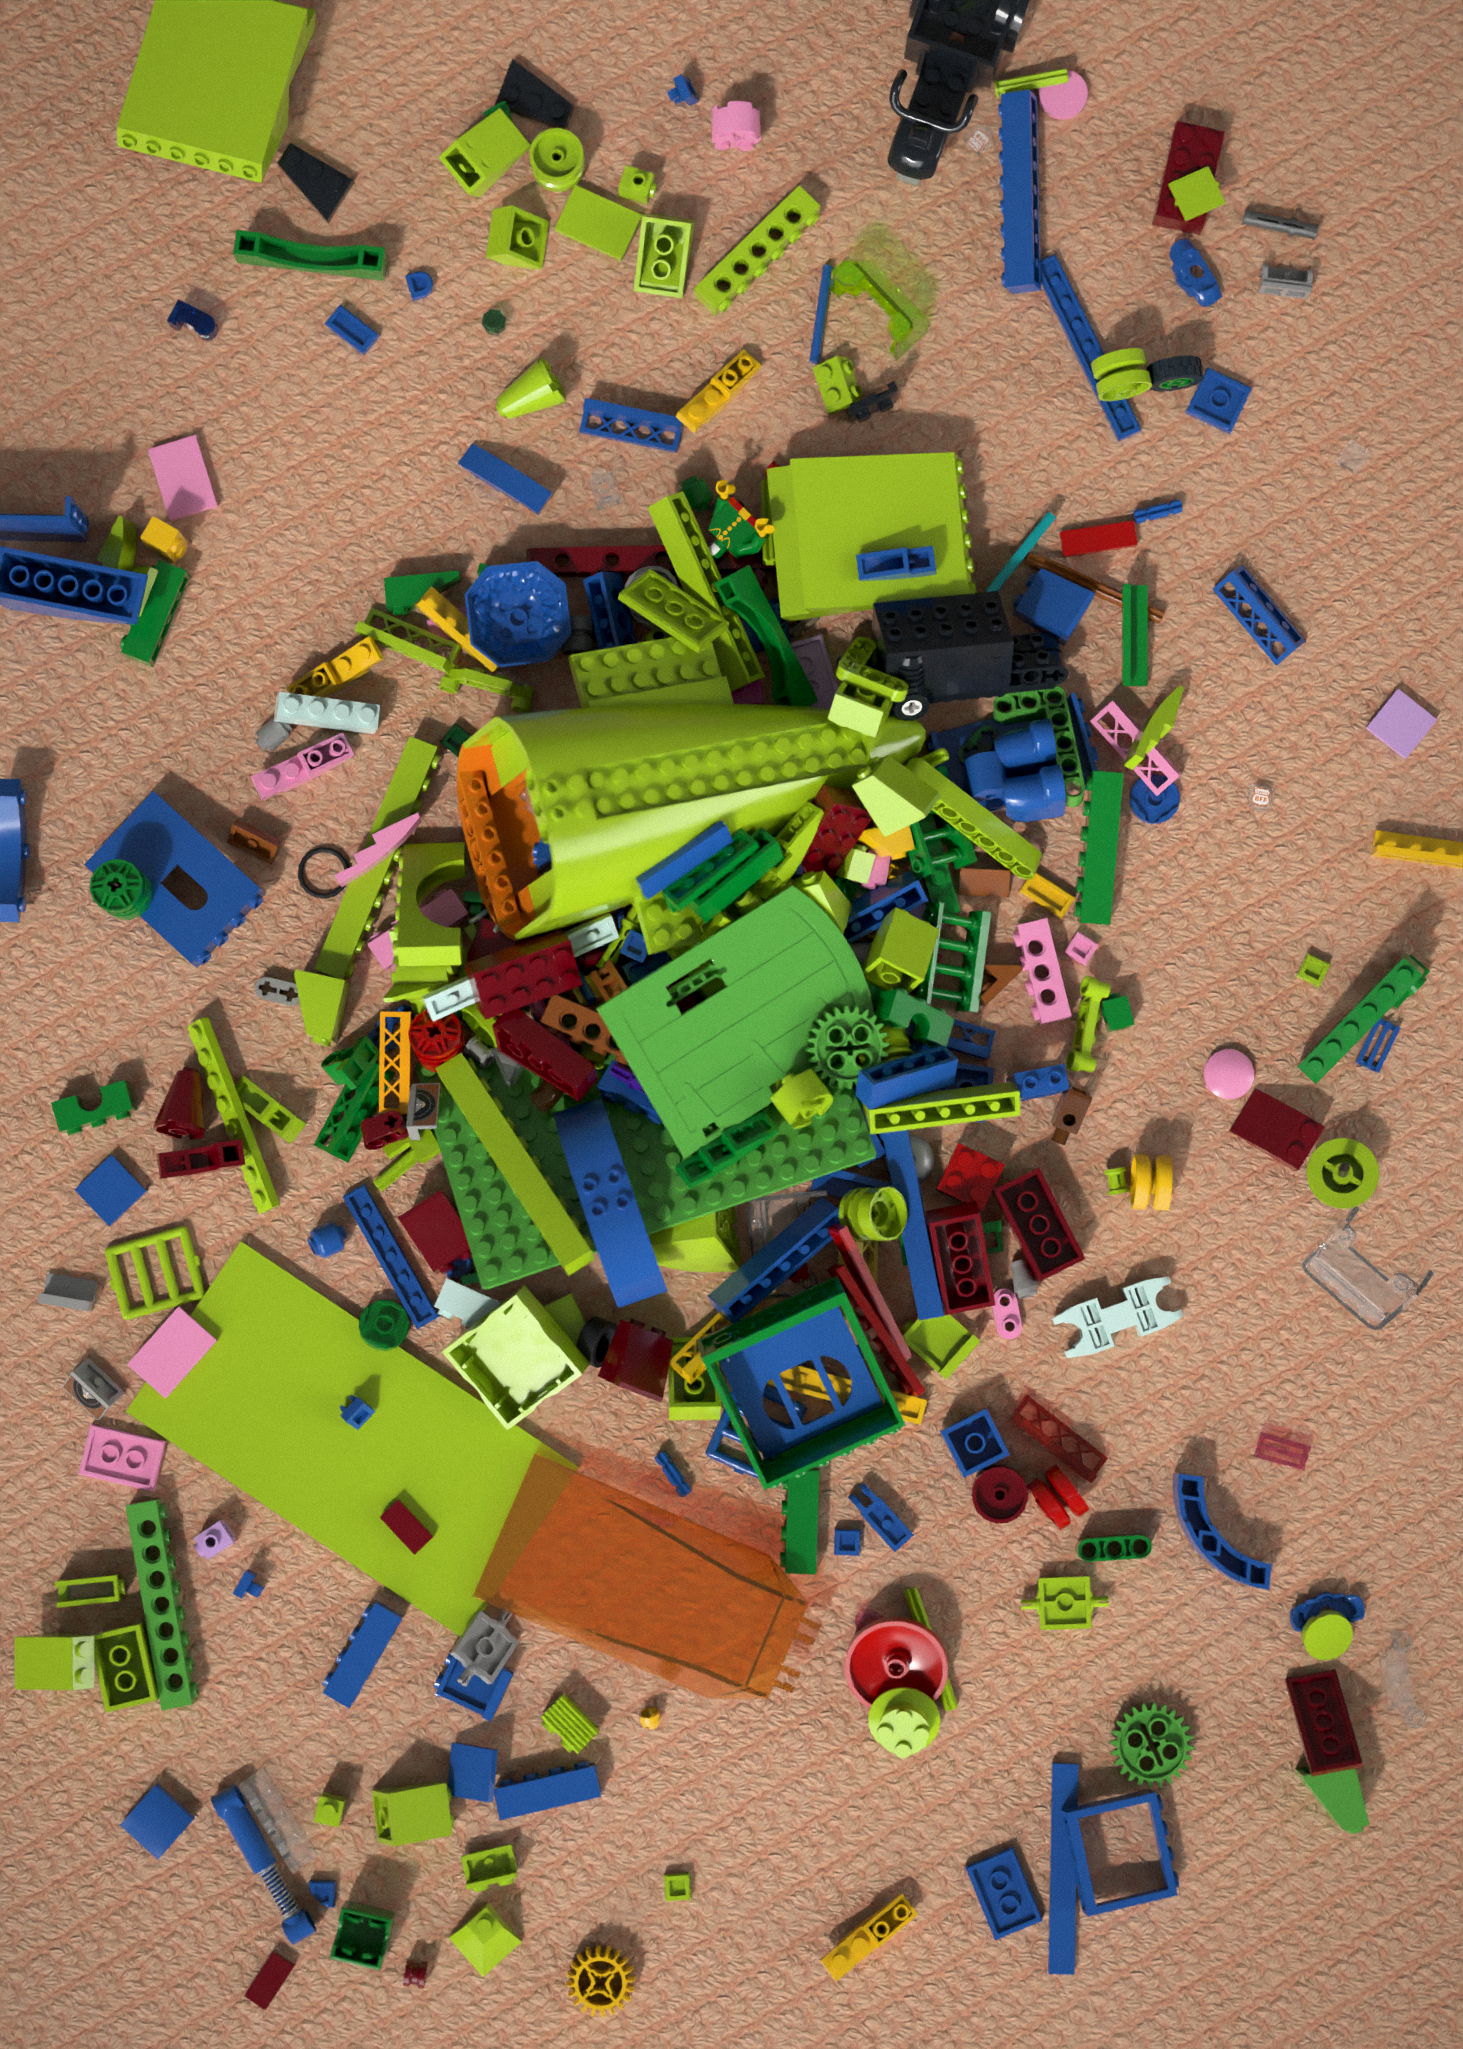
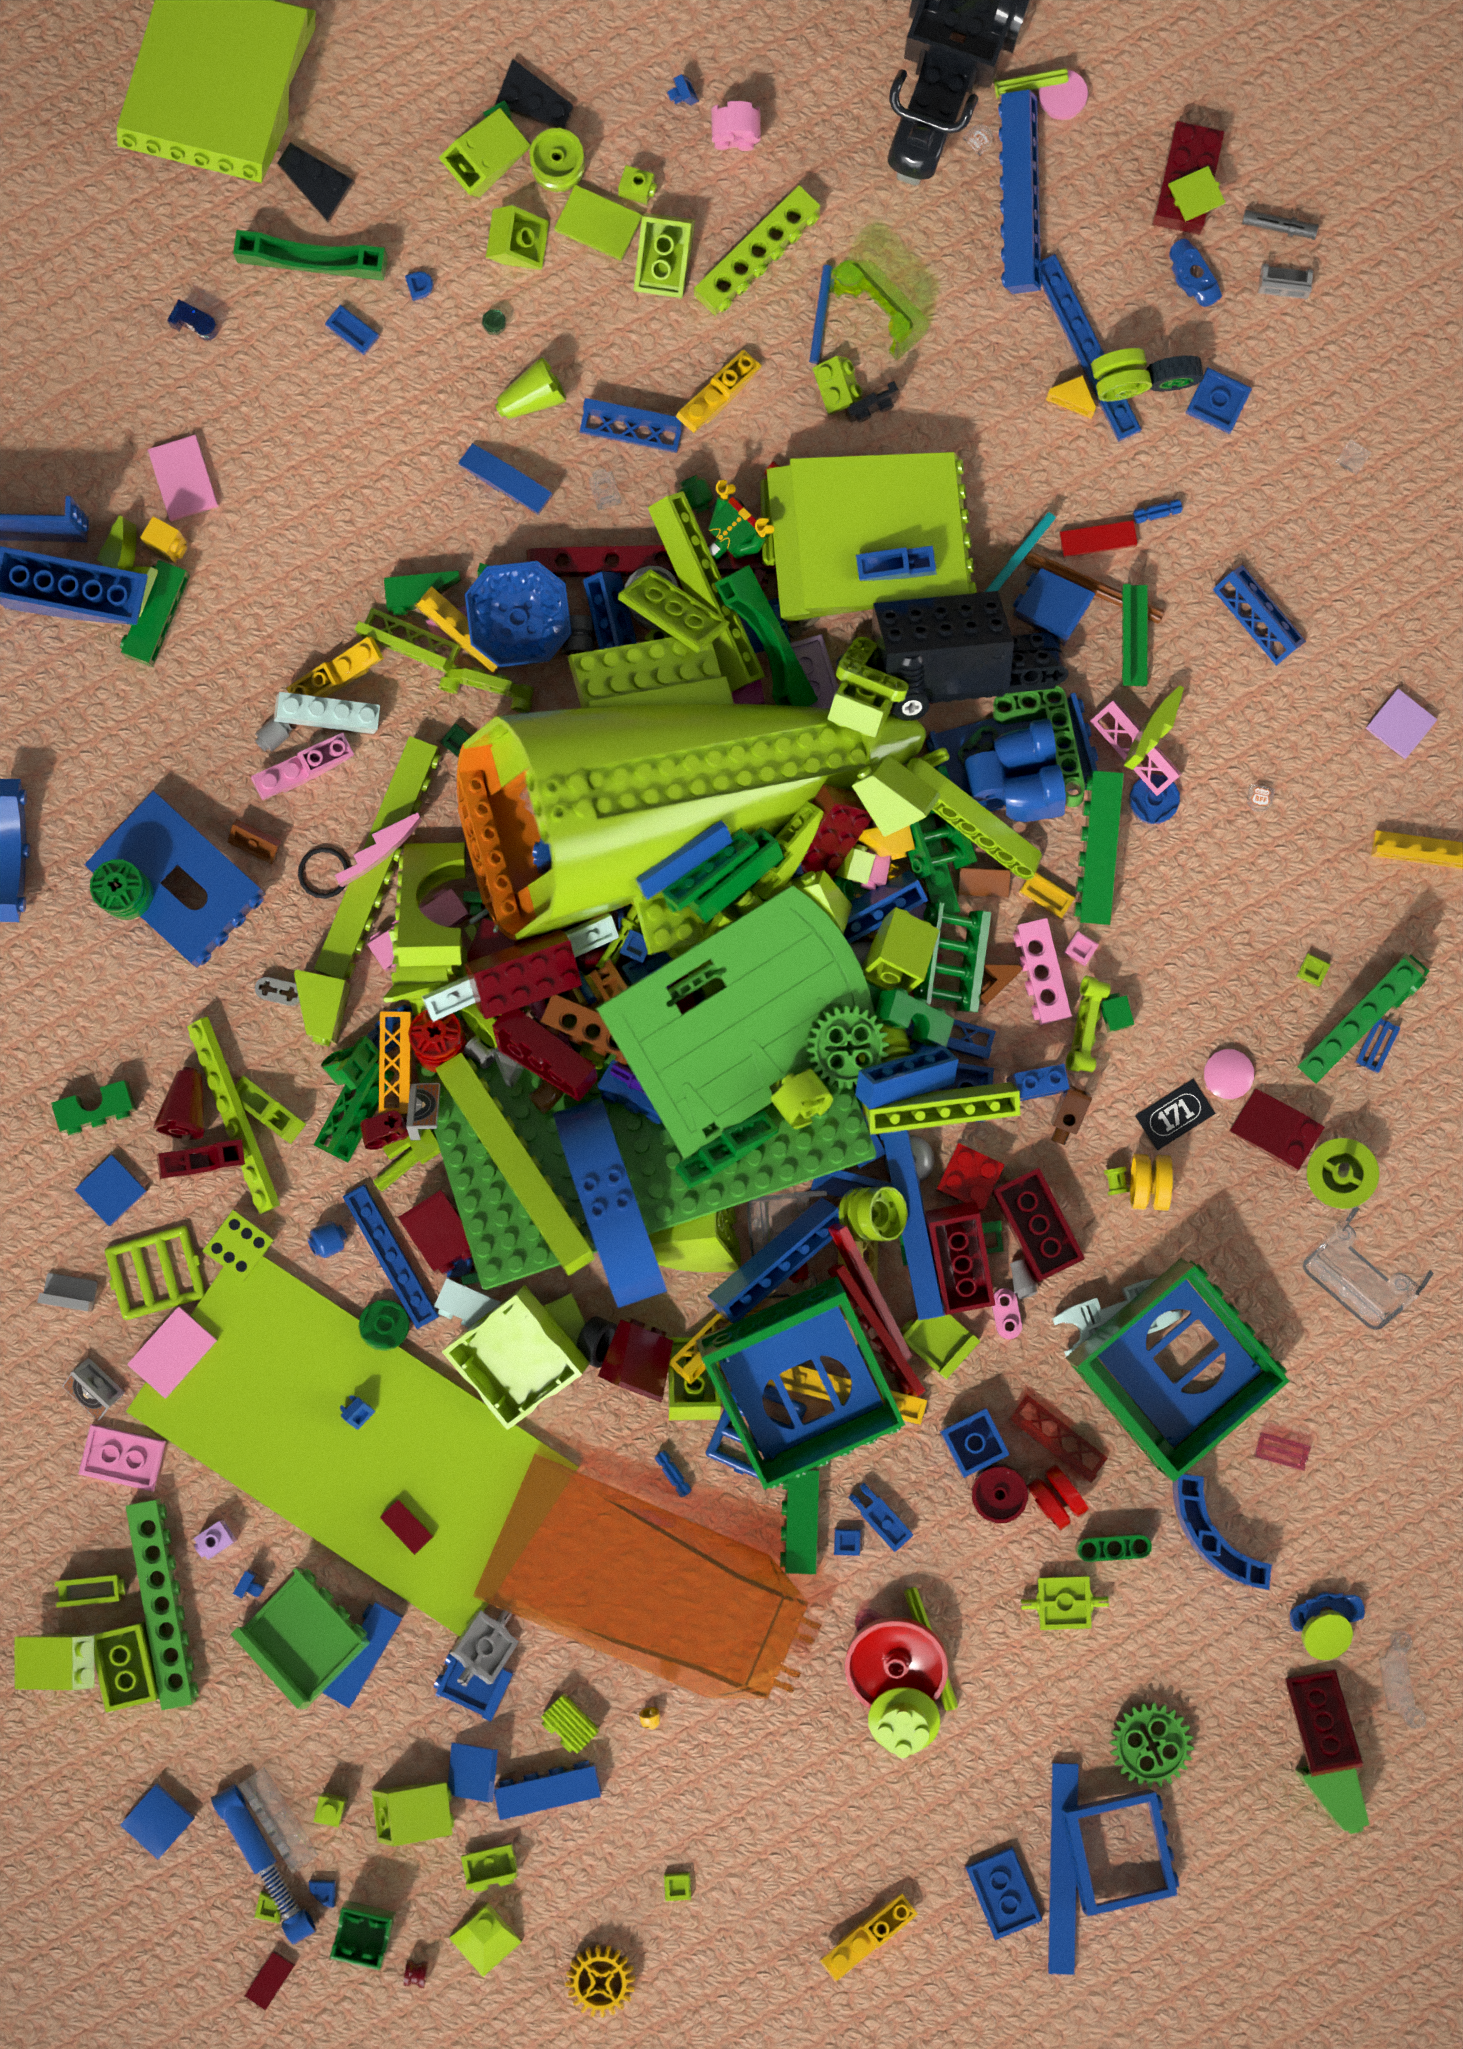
none -> lime tile [203,1210,275,1281]
none -> bright green panel [231,1568,371,1709]
none -> lime tile [254,1891,281,1923]
none -> yellow slope [1046,376,1096,419]
none -> door [1065,1258,1290,1483]
none -> black sticker [1135,1079,1216,1151]

